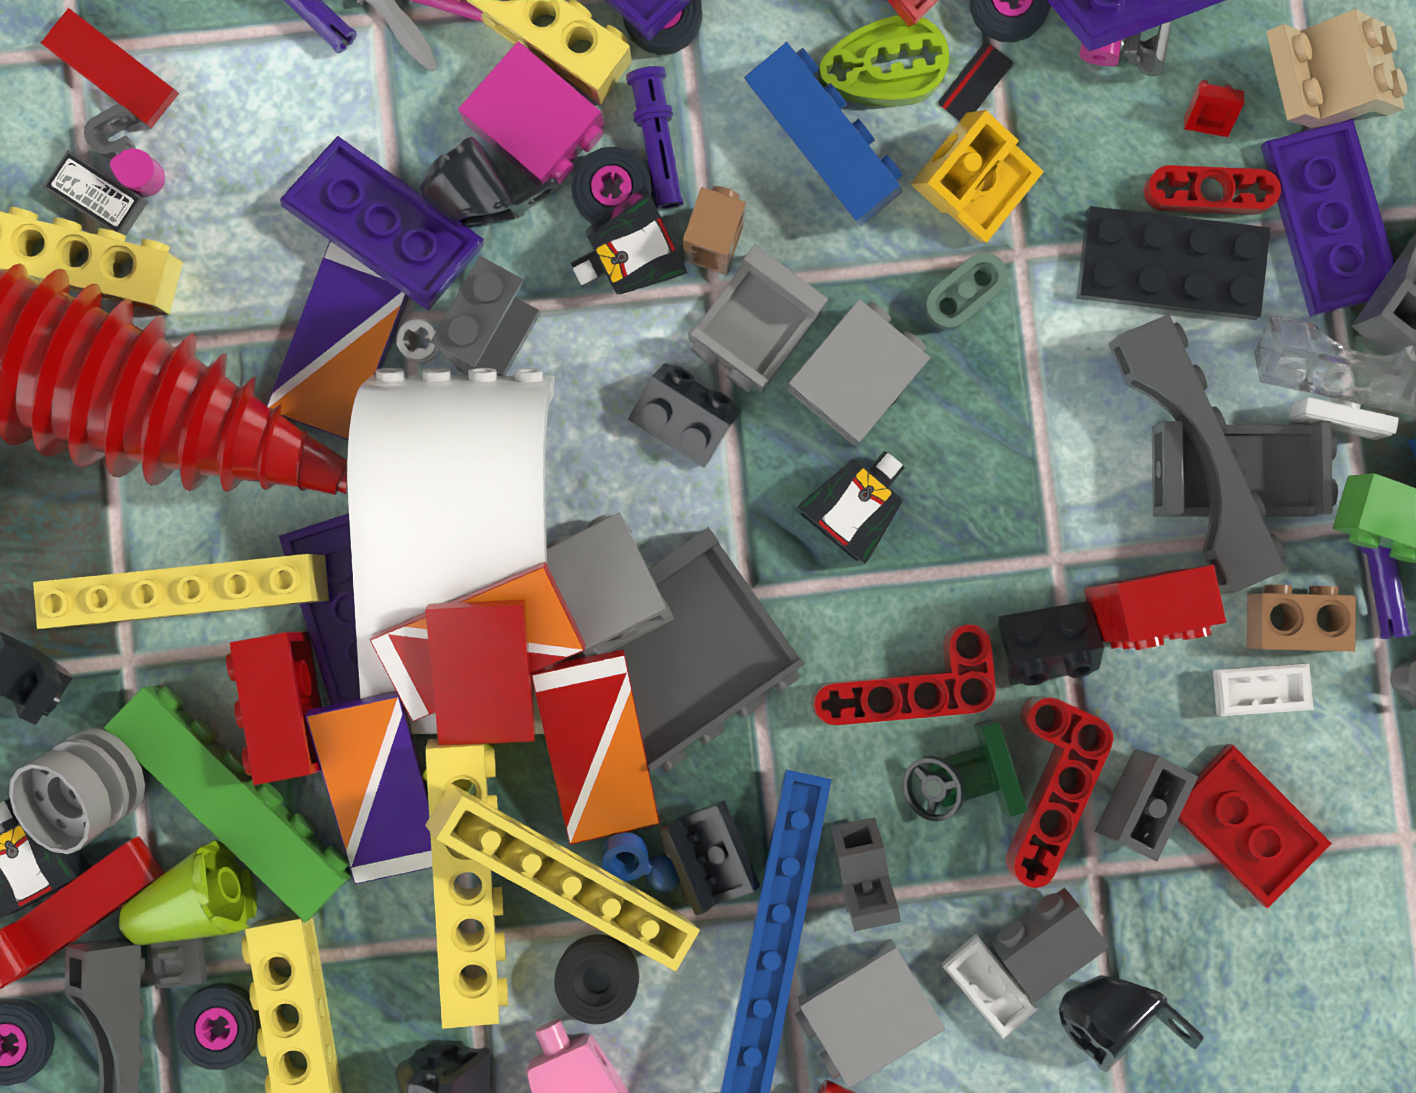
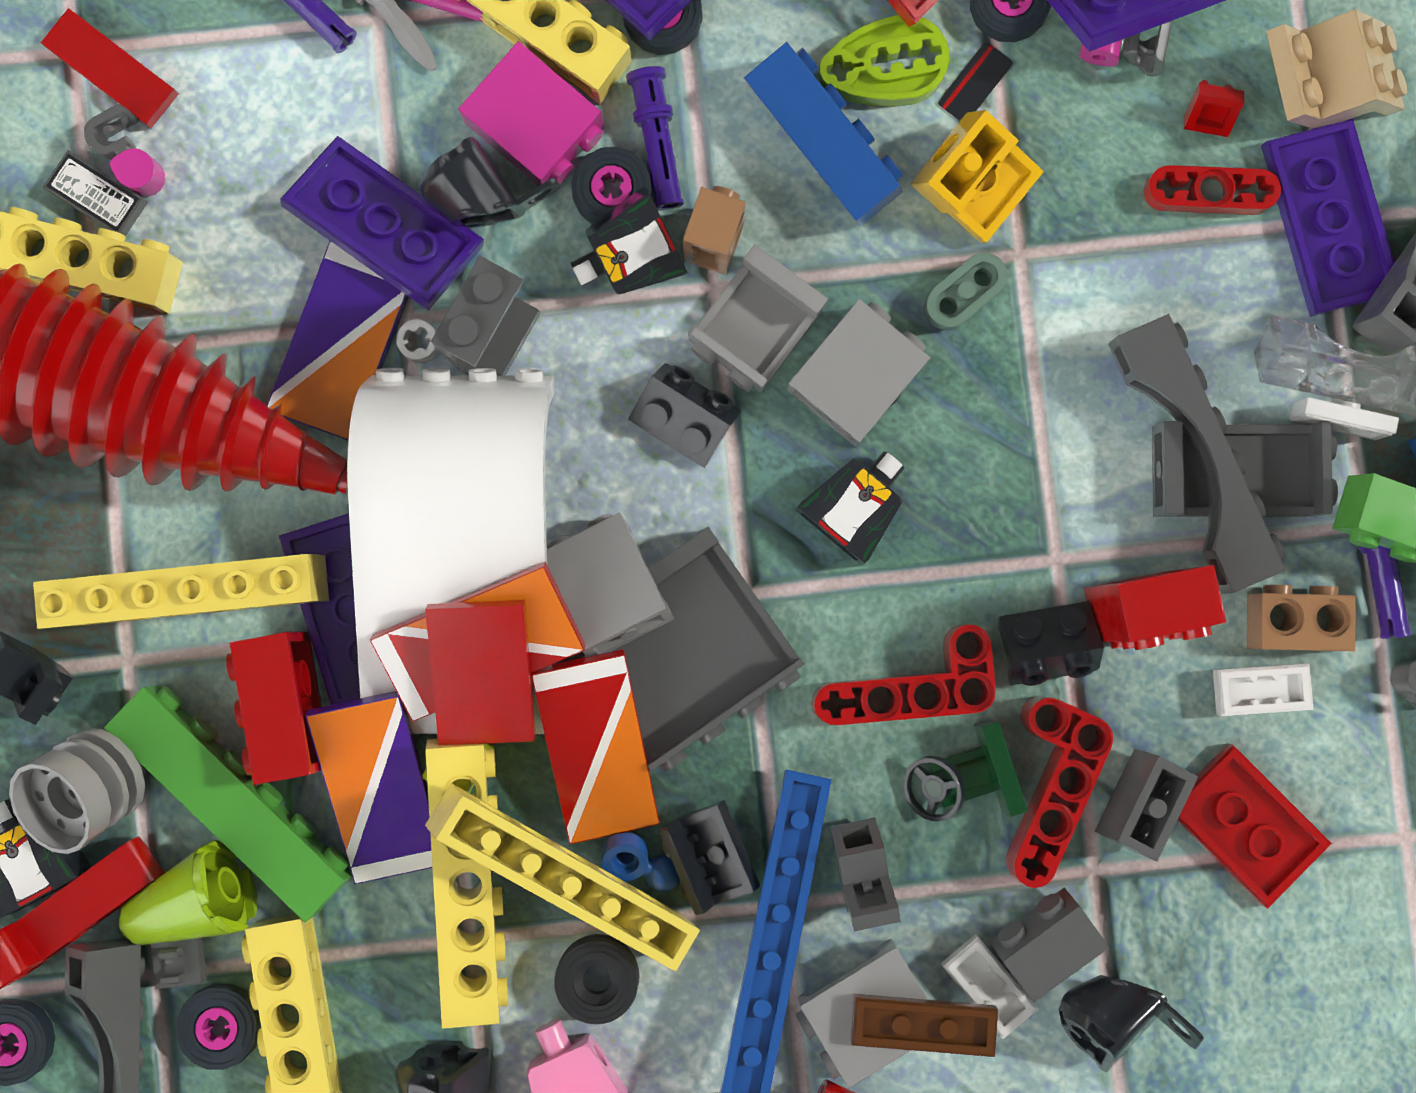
black plate [1076,206,1270,320] -> none
none -> reddish brown tile [851,994,998,1057]

